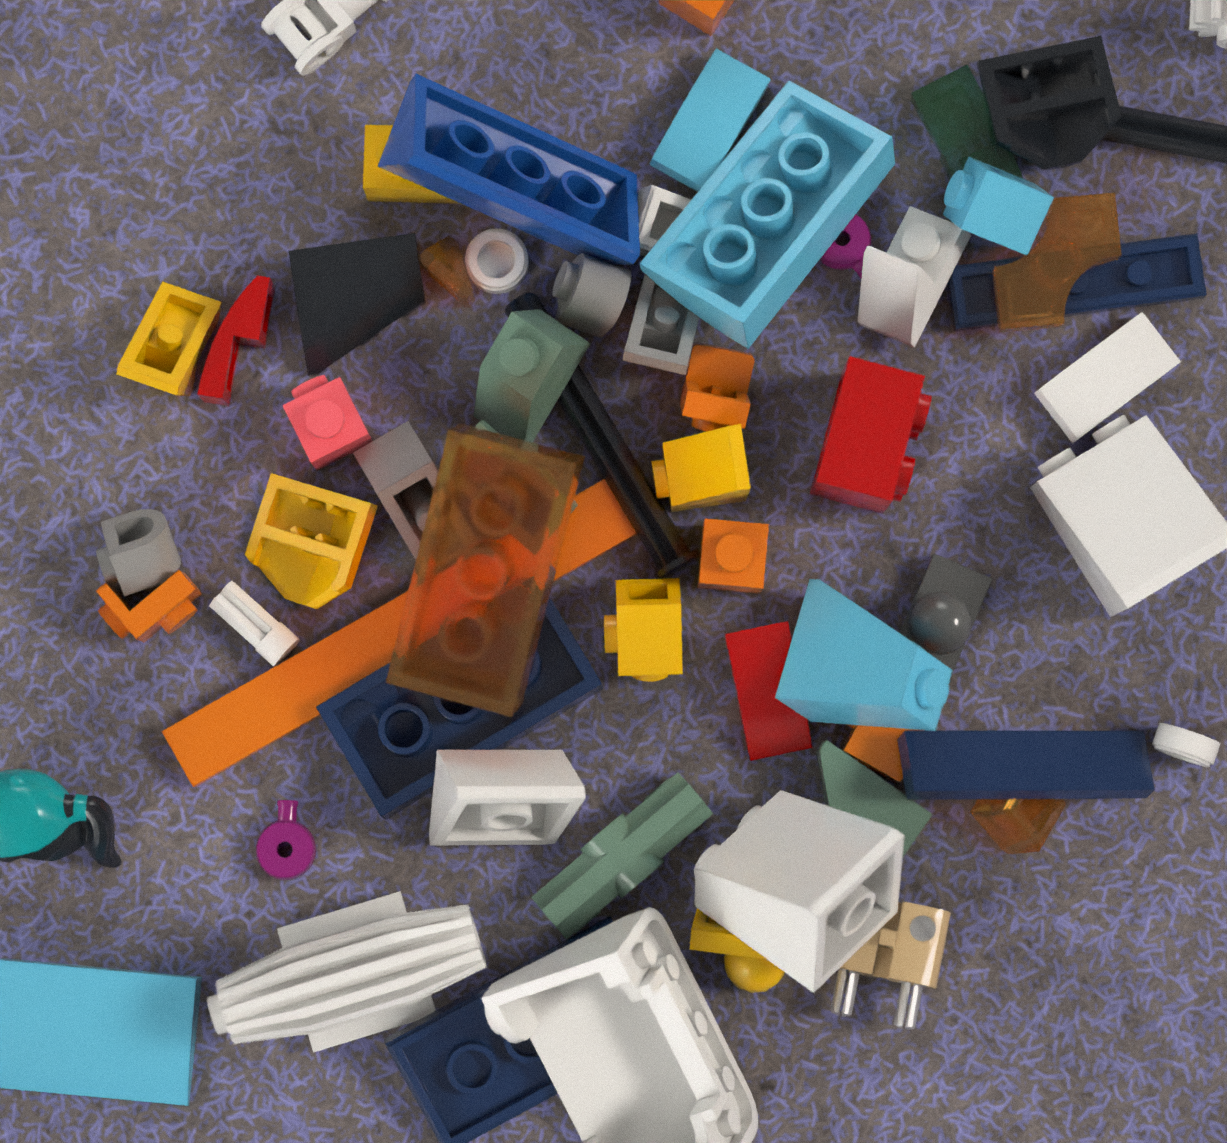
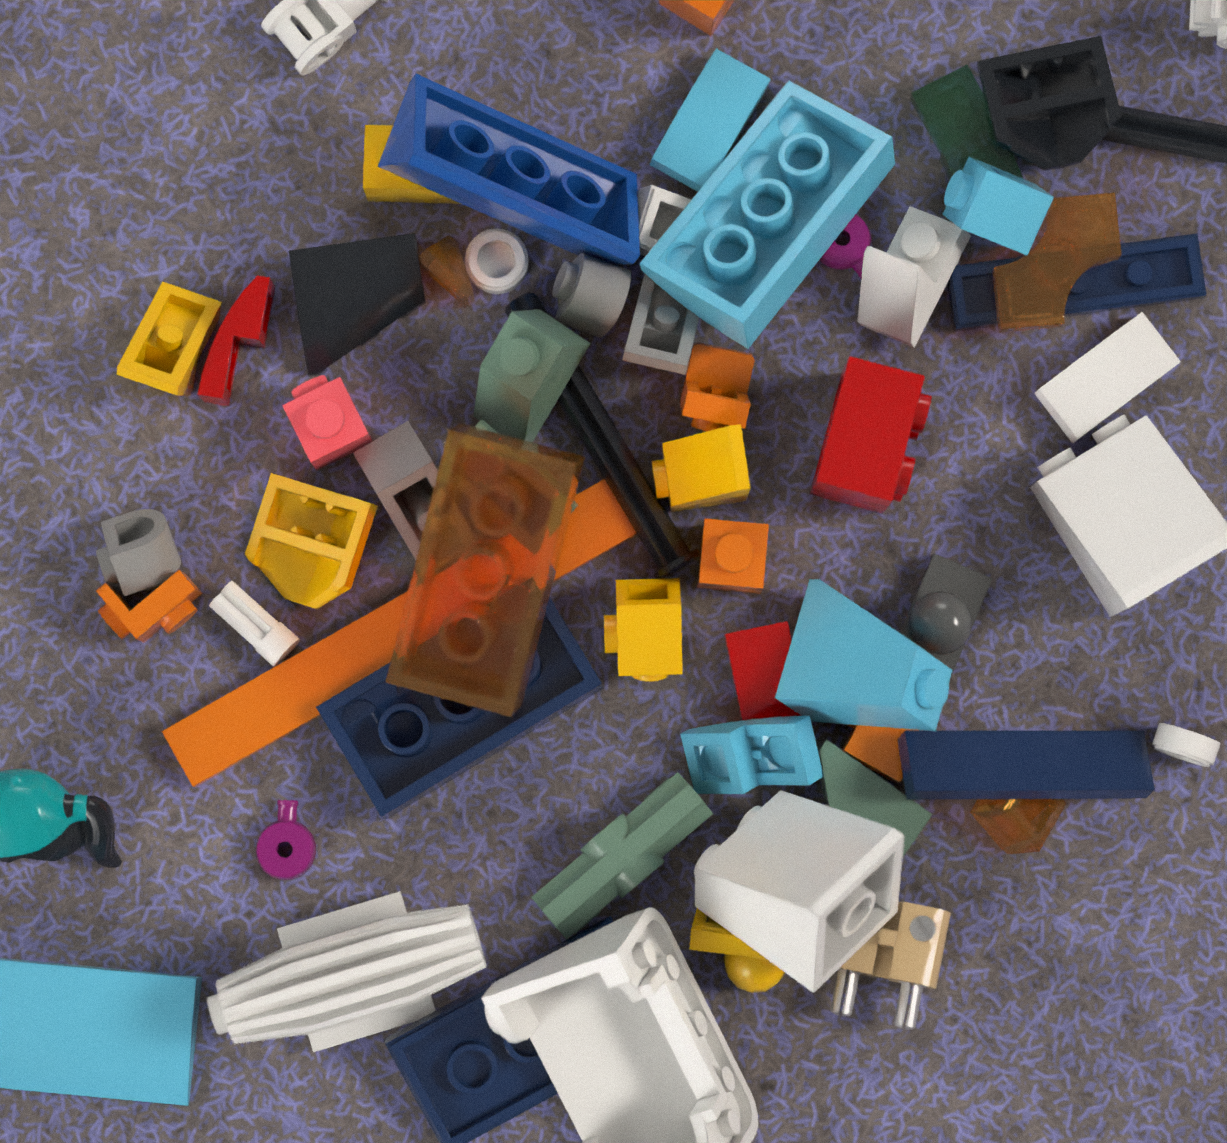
white slope [429,750,585,846] -> none
none -> medium azure slope [680,716,824,794]

